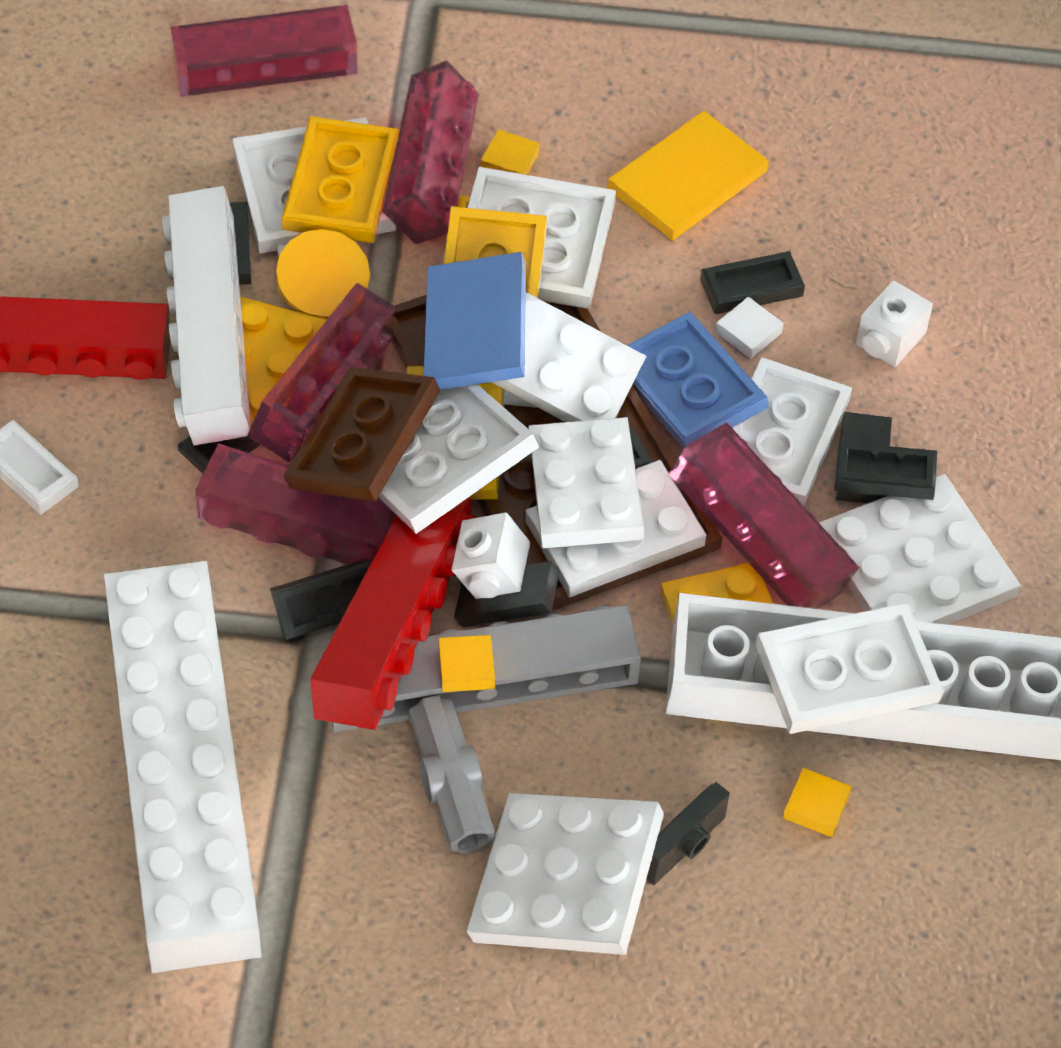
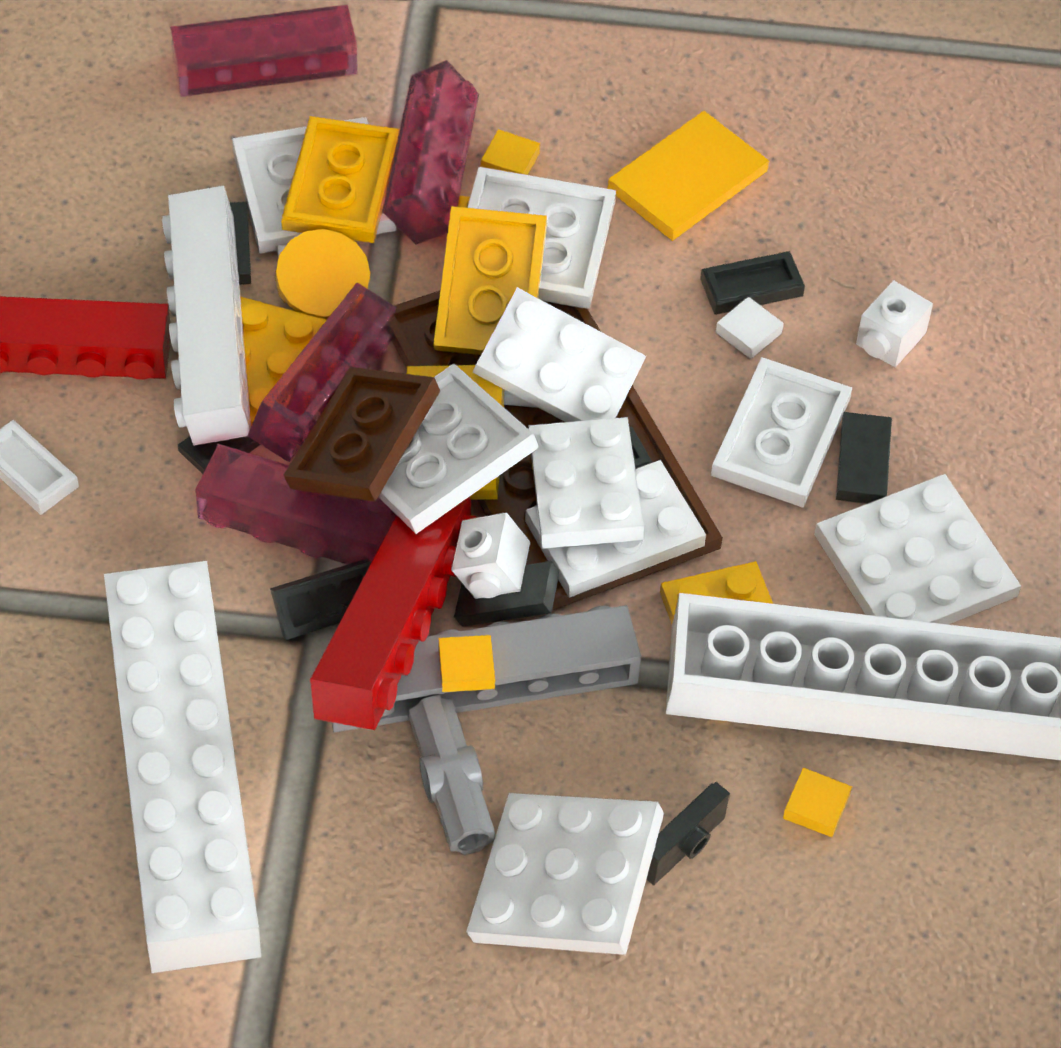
medium blue tile [424,252,526,390] -> none
medium blue tile [627,311,769,453] -> none
clear pink brick [669,422,860,609] -> none
white plate [755,603,944,734] -> none
pearl dark grey plate [834,442,938,500] -> none

